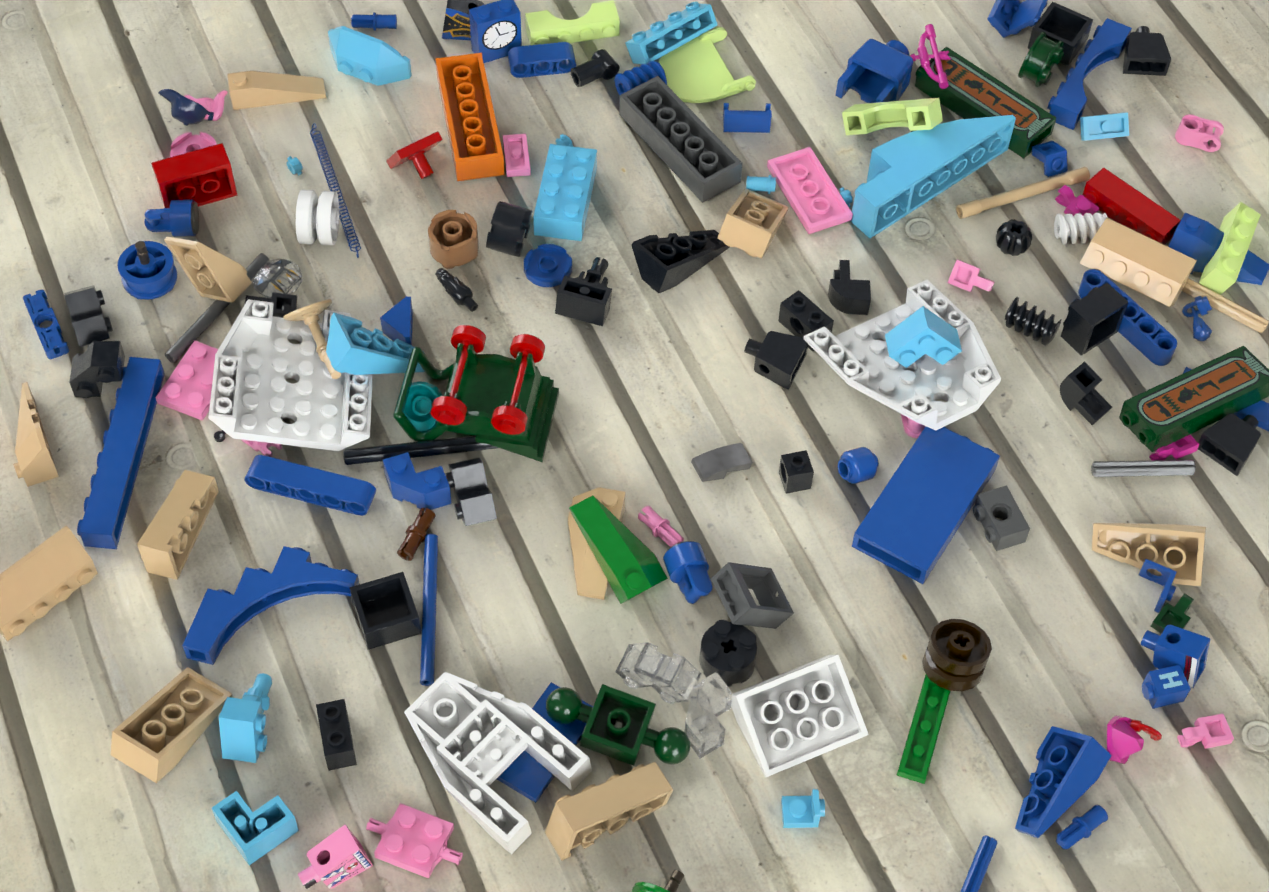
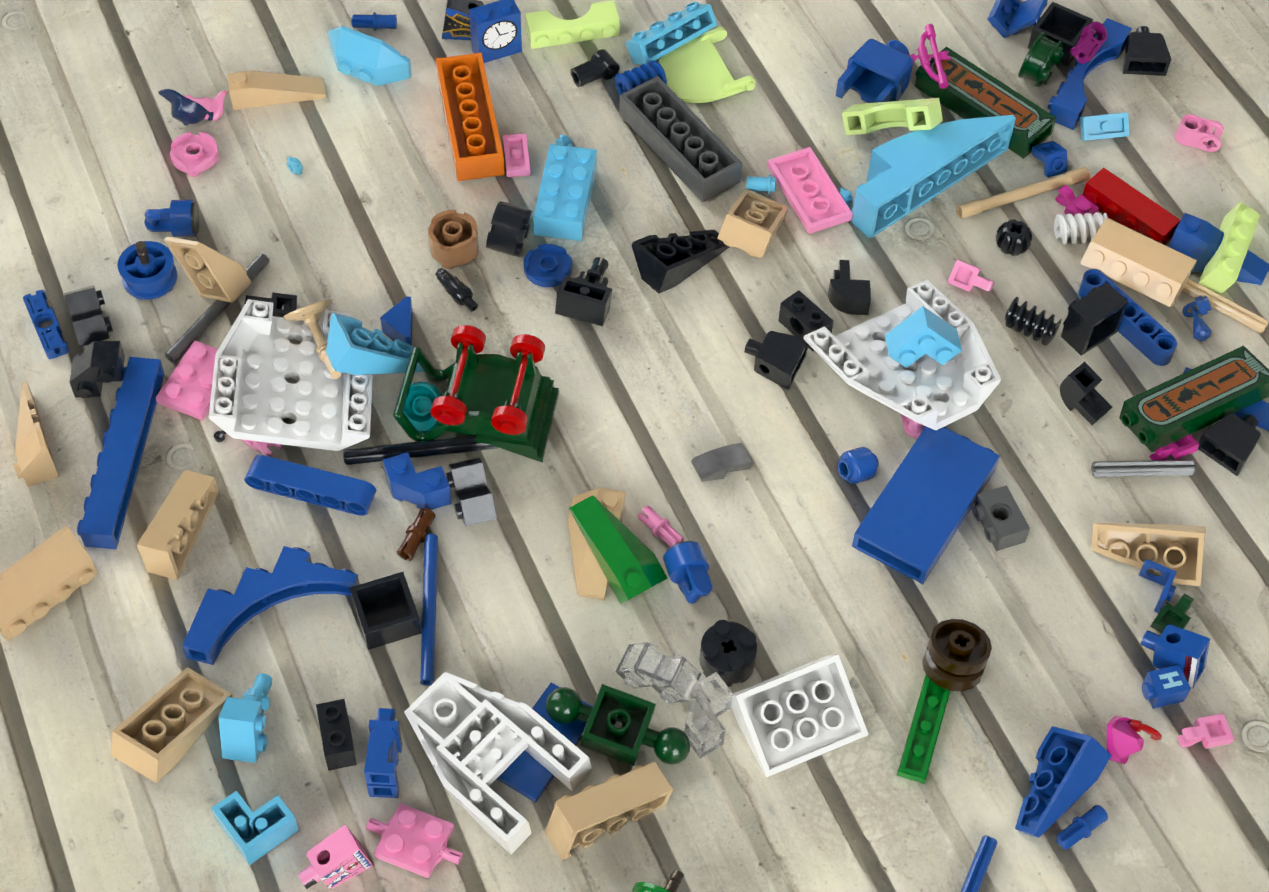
red brick [151,143,238,208] -> none
clear dish [252,258,303,298] -> none
white wheel [296,190,339,245] -> none
blue piece [310,123,361,258] -> none
red tile [386,131,443,179] -> none
blue beam [508,42,576,78] -> none
dark grey window [711,562,794,629] -> none
blue hinge [723,103,772,133] -> none
black brick [779,450,814,494] -> none
medium azure bracket [781,789,825,828] -> none
none -> blue hips [364,708,403,798]
none -> magenta piece [1070,21,1107,65]

